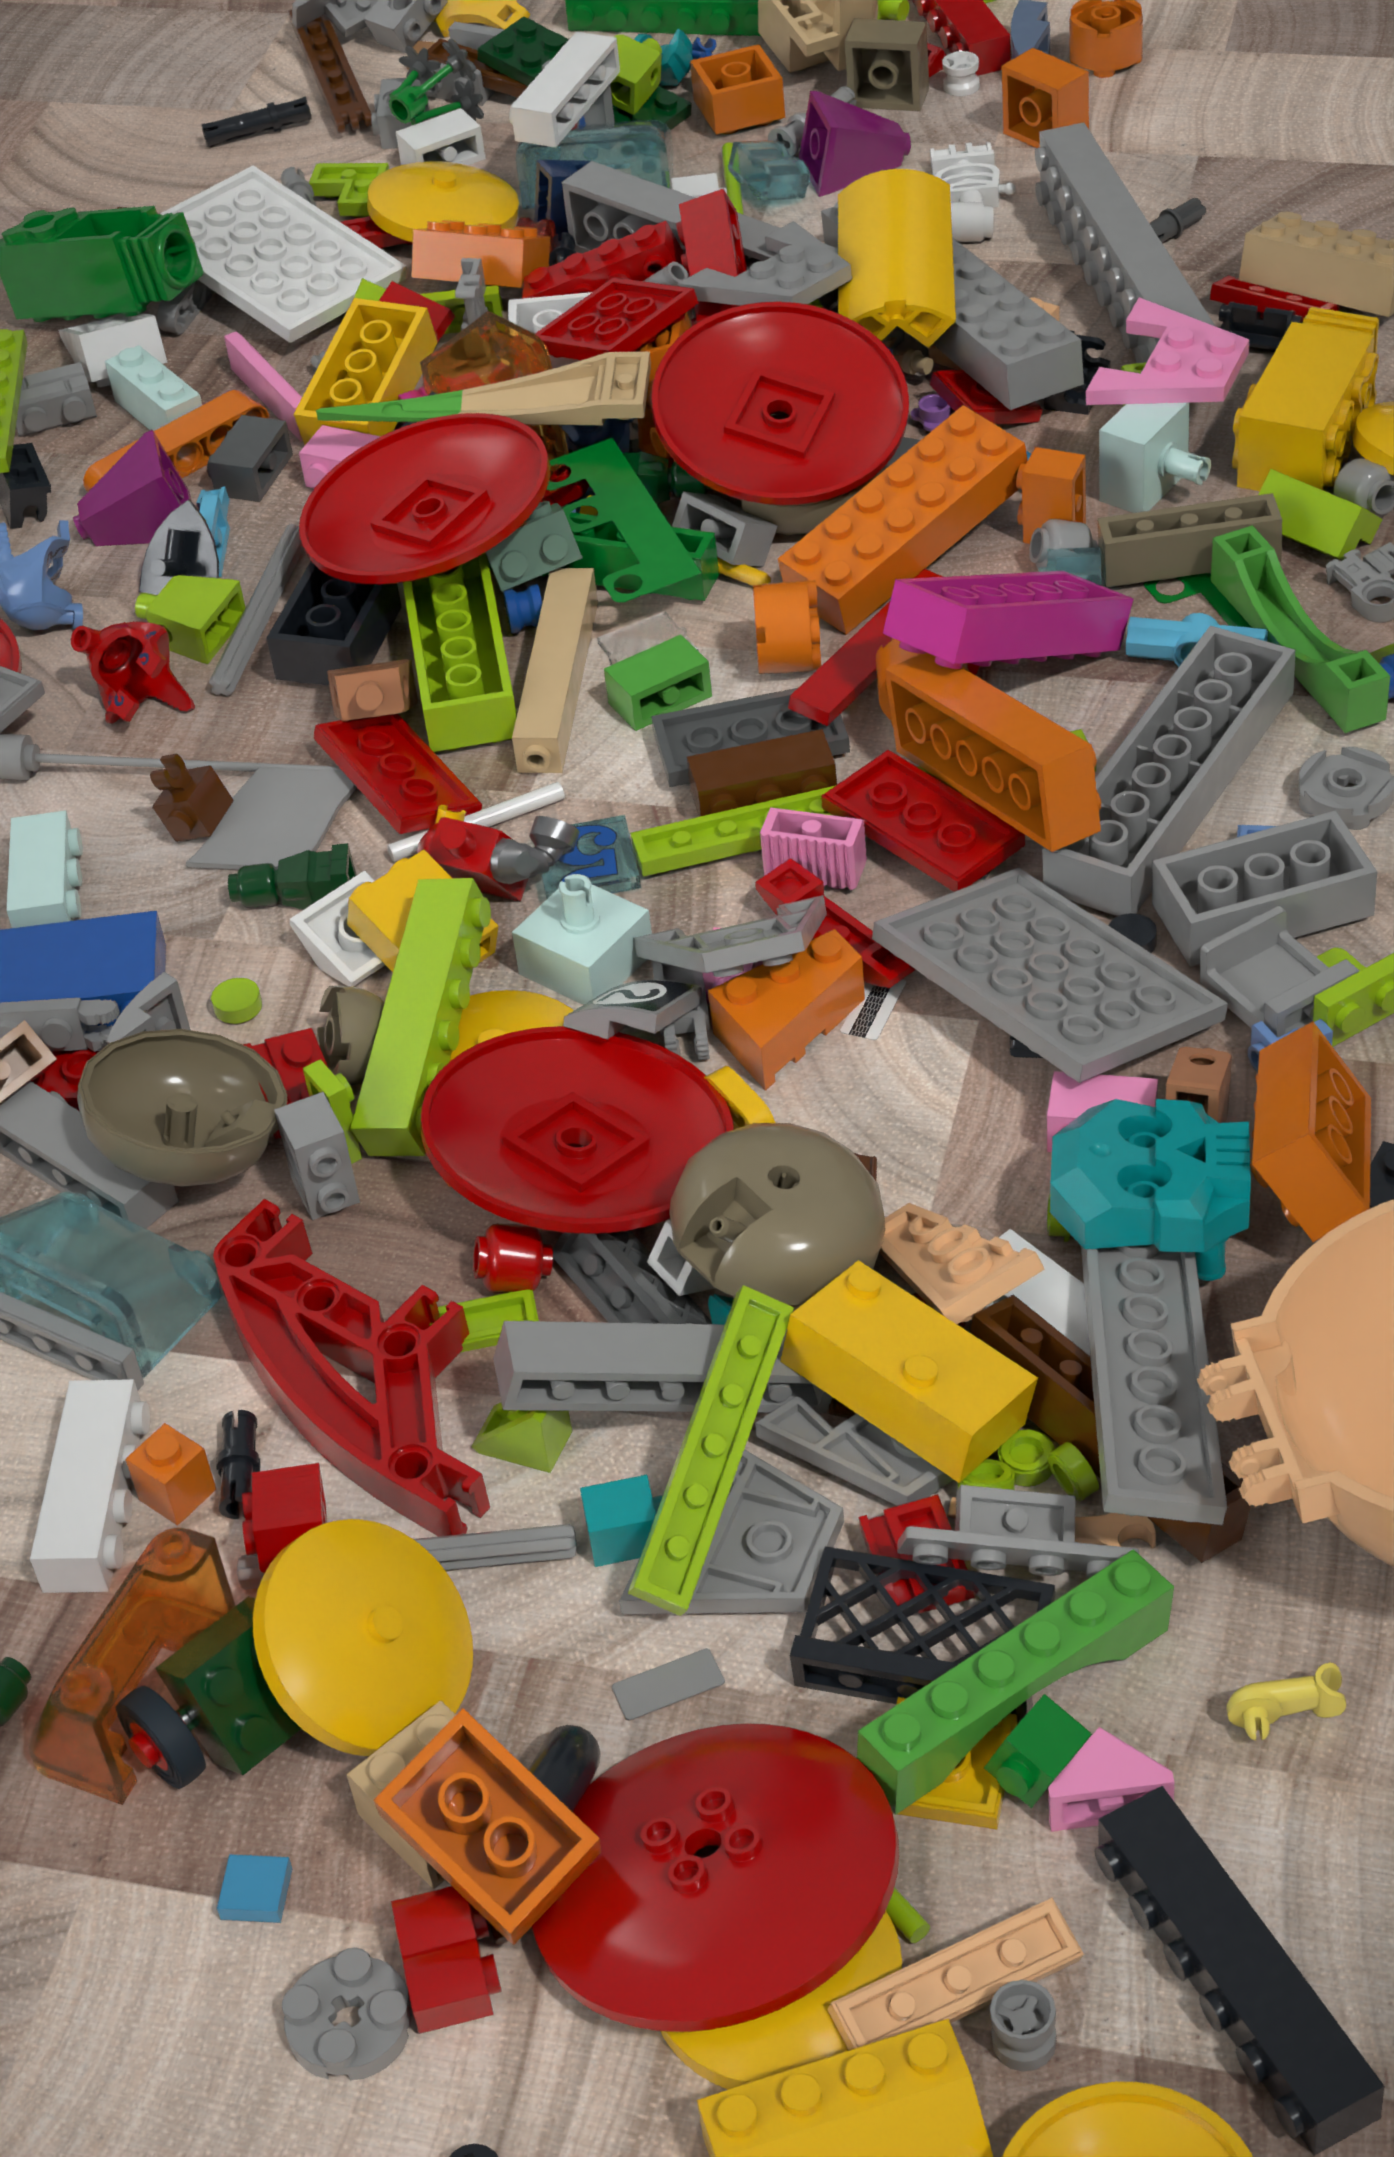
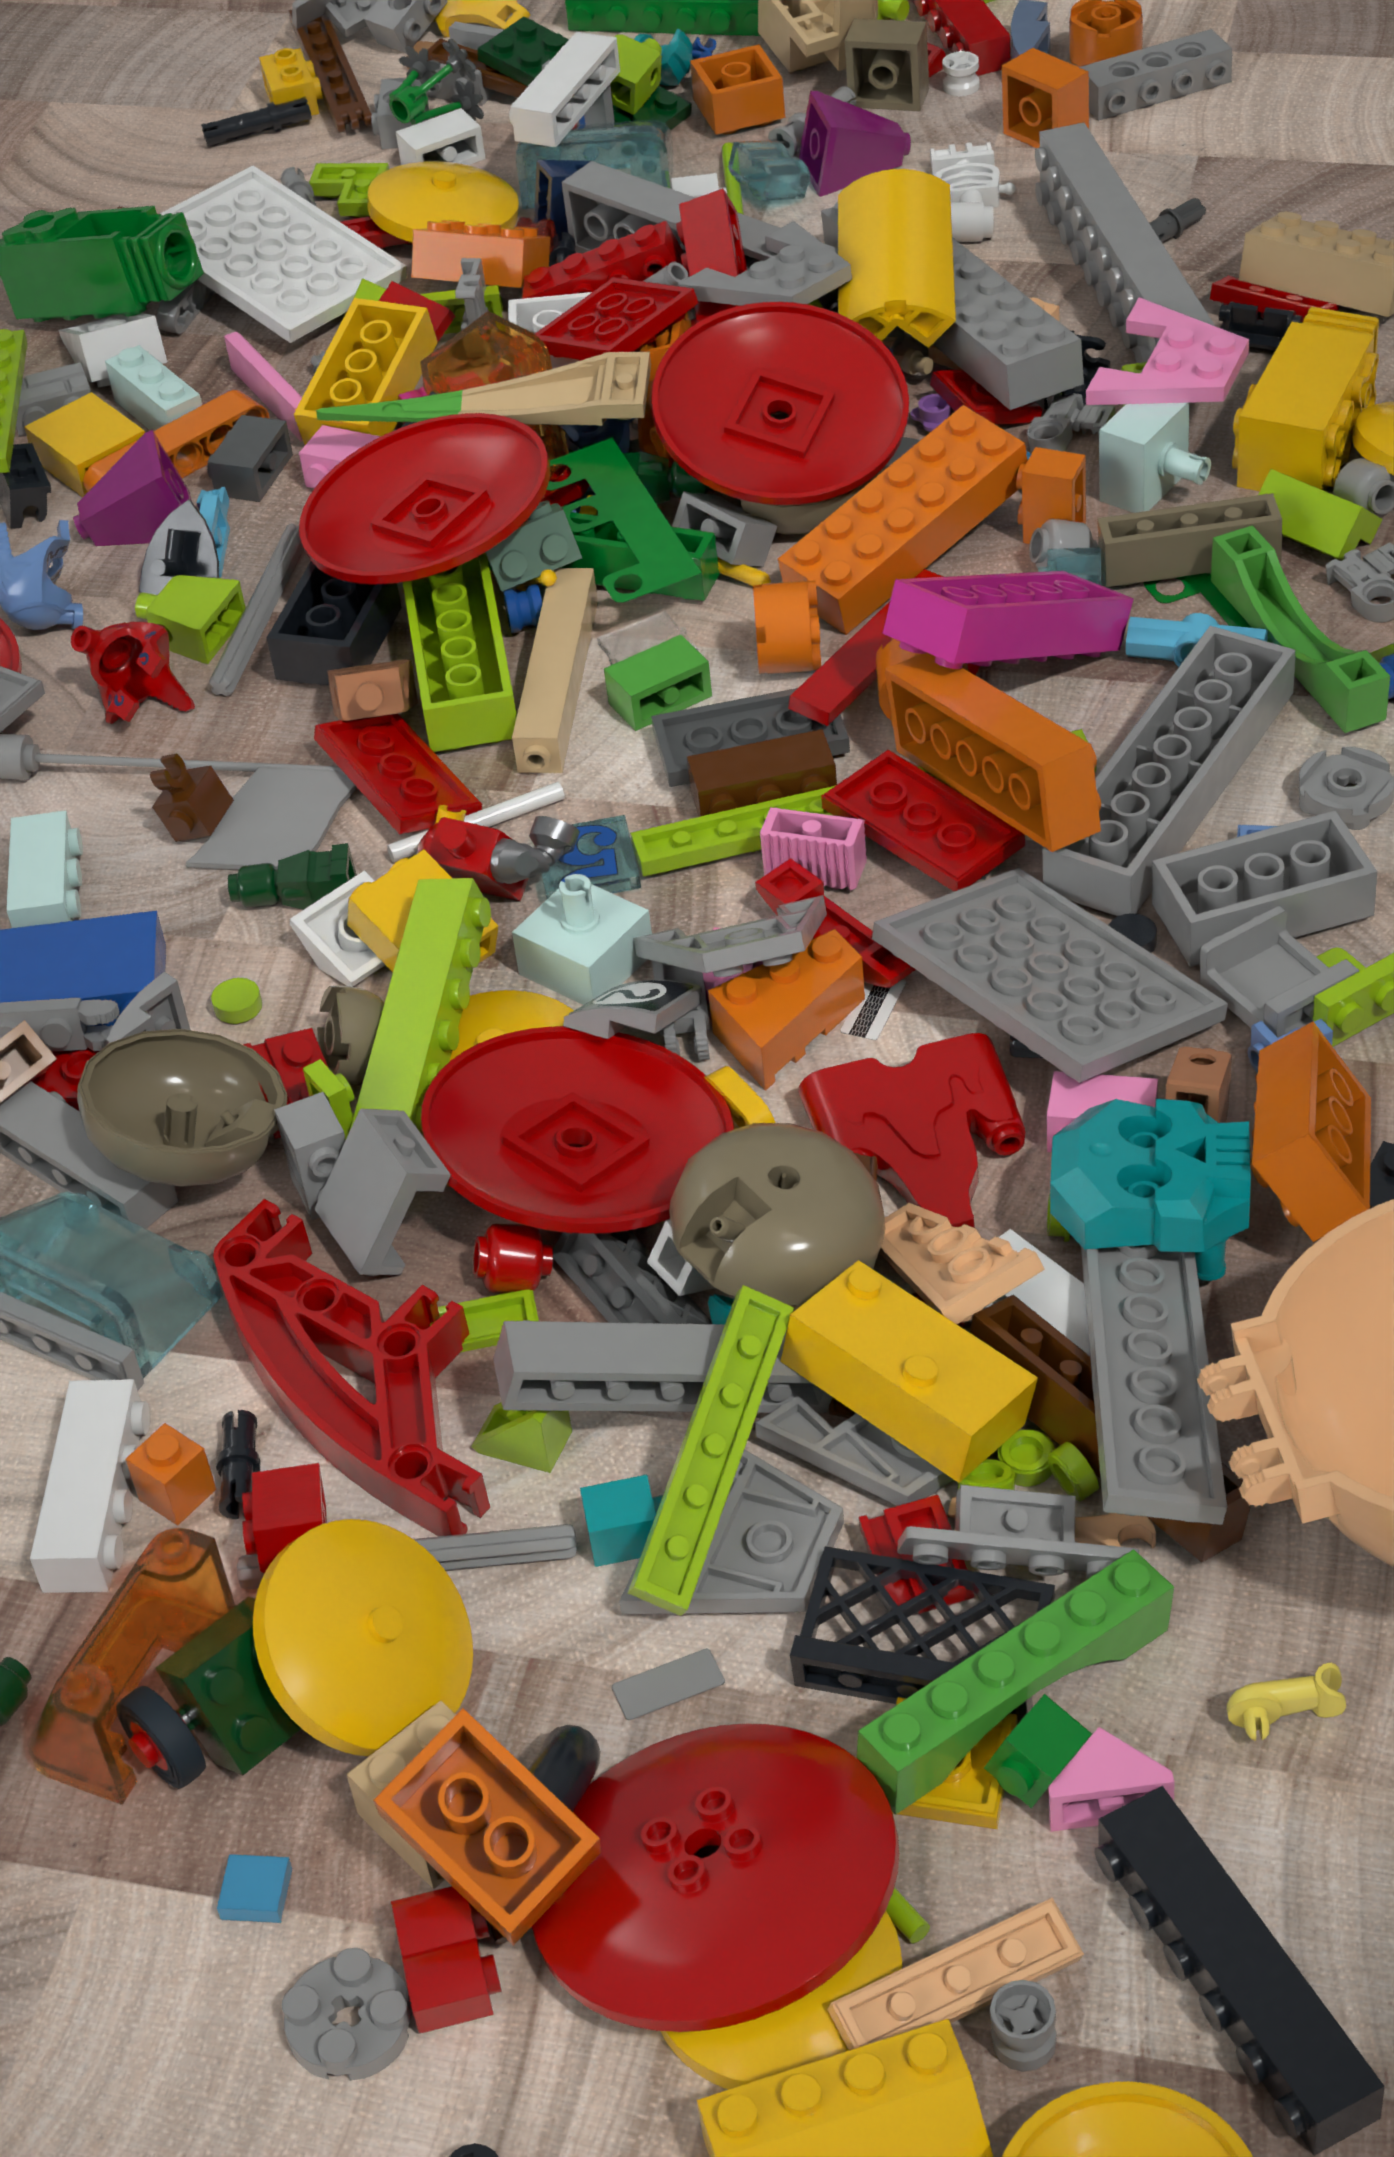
none -> yellow brick [24,392,145,497]
none -> yellow brick [259,48,323,116]
none -> light grey panel [315,1108,451,1276]
none -> yellow hinge [516,569,557,592]
none -> red rock [798,1033,1026,1228]
none -> light grey piece [1027,393,1116,454]
none -> light grey brick [1080,29,1232,121]

